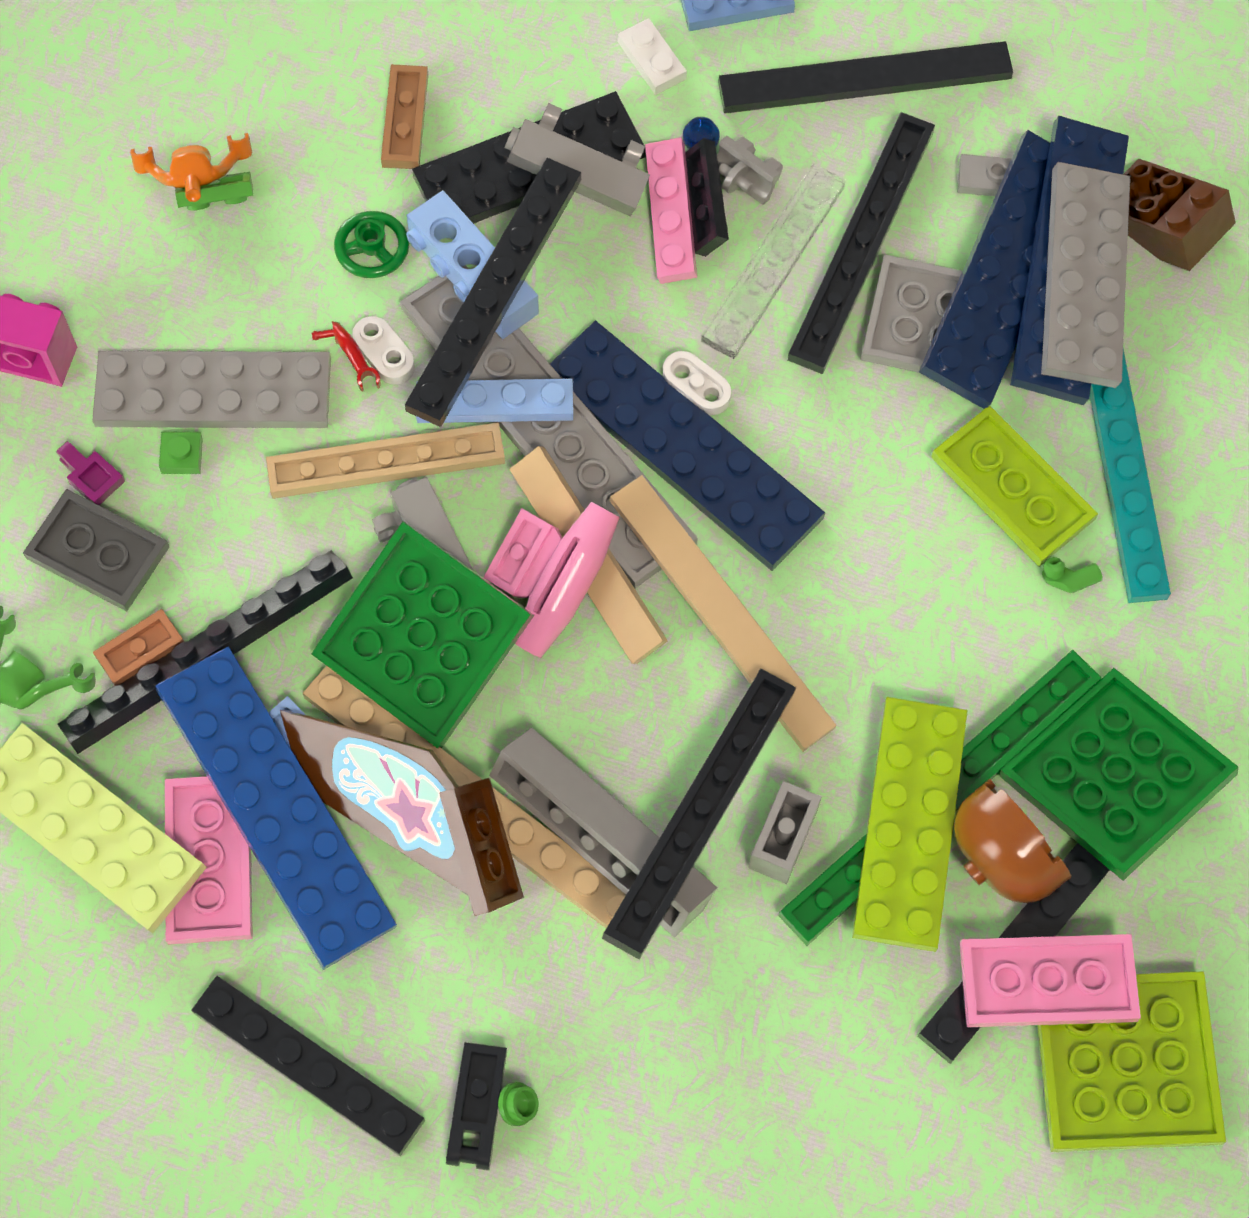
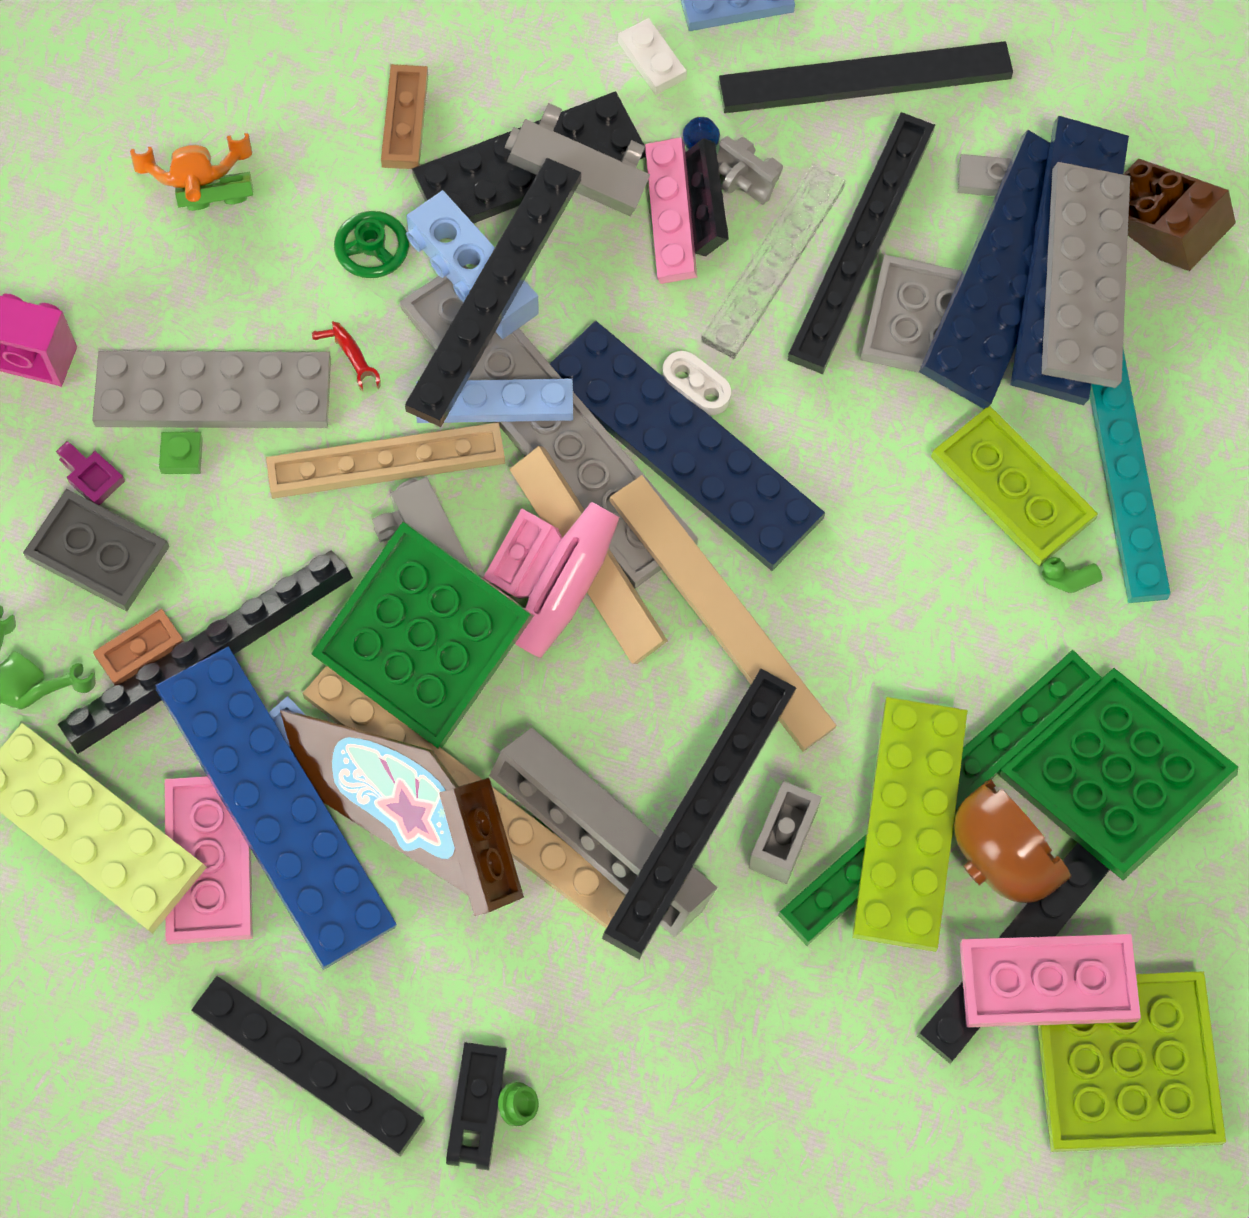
white plate [353,316,415,385] -> none

